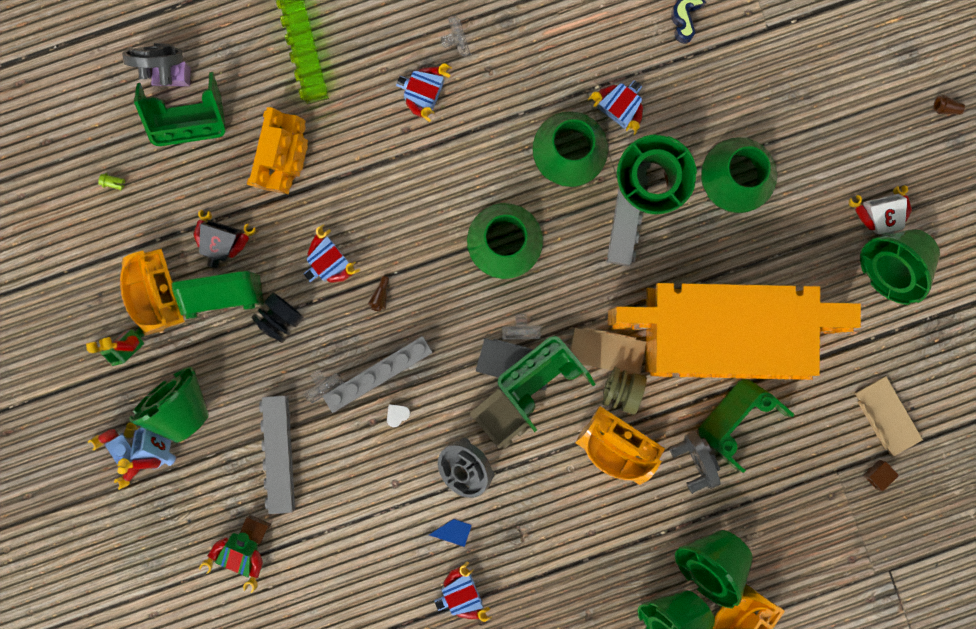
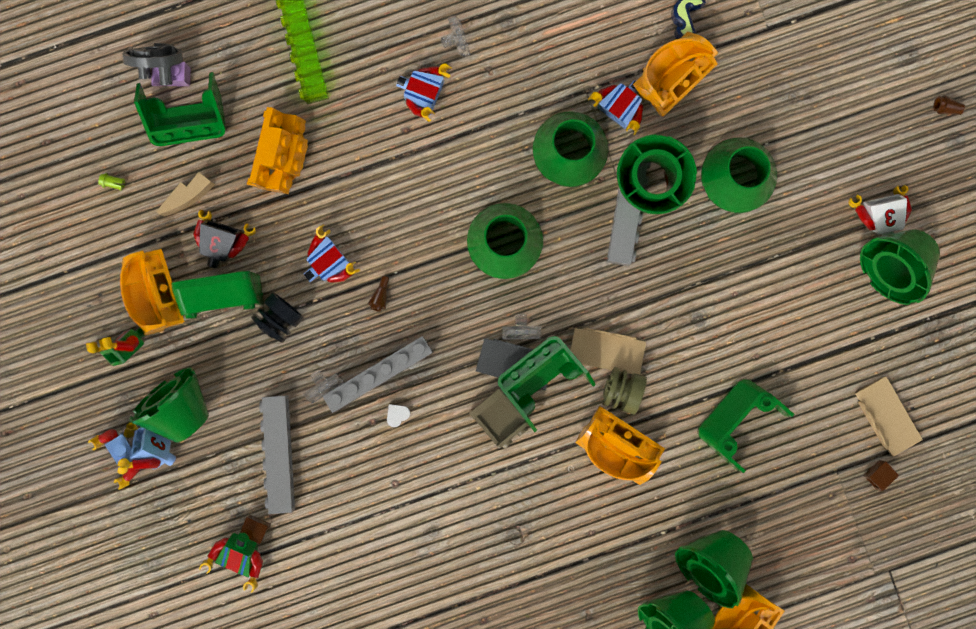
blue sticker [429,519,472,547] -> none
torso [434,561,492,622] -> none
dark grey piece [438,438,495,498] -> none
light orange piece [608,283,861,380] -> none
dark grey piece [669,431,721,494] -> none
none -> tan slope [156,172,215,217]
none -> light orange piece [633,31,718,117]

